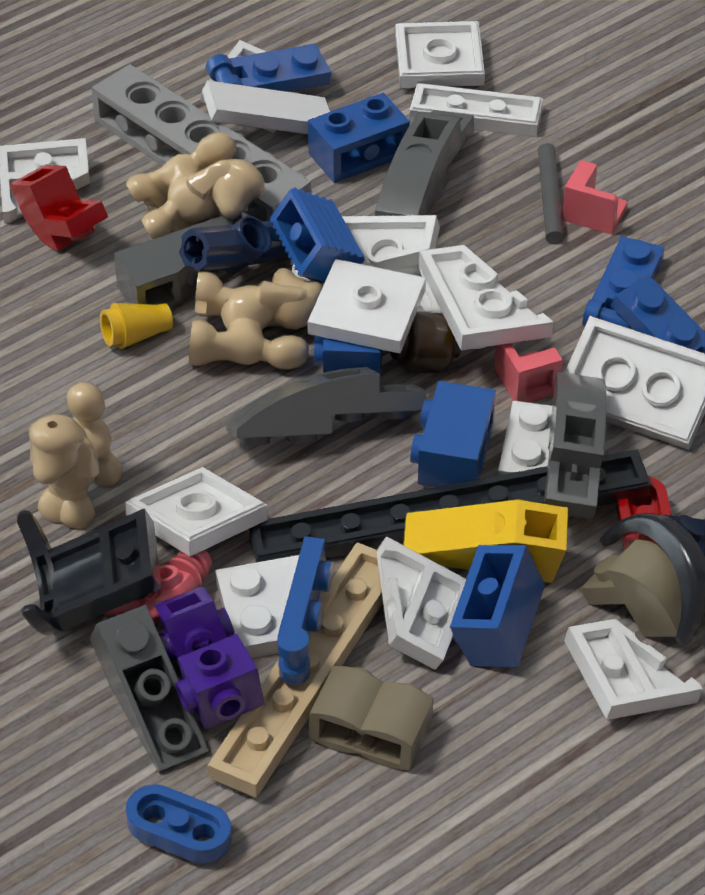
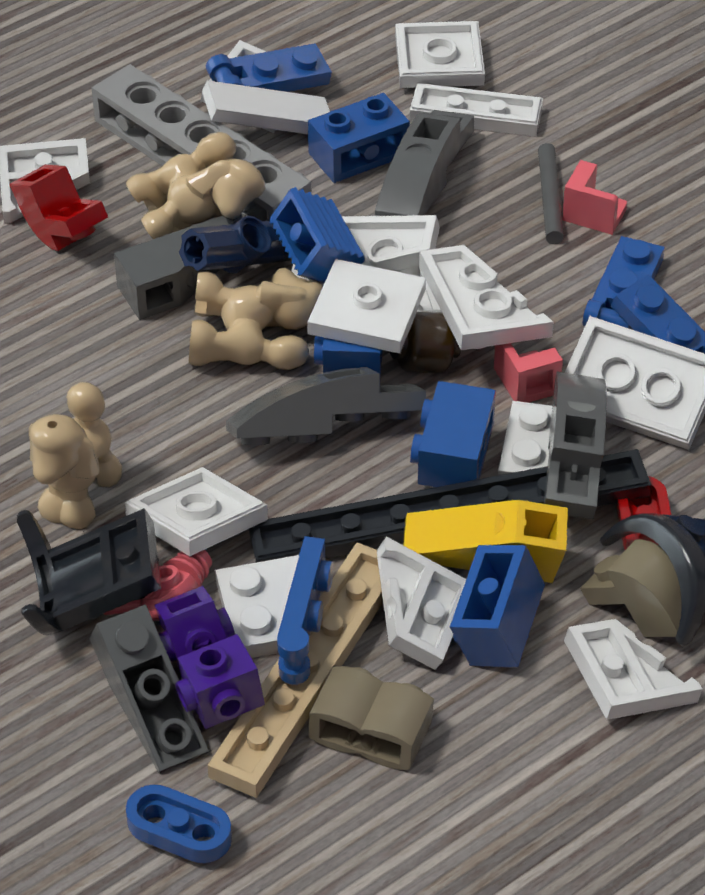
yellow cone [100,303,173,349] -> none

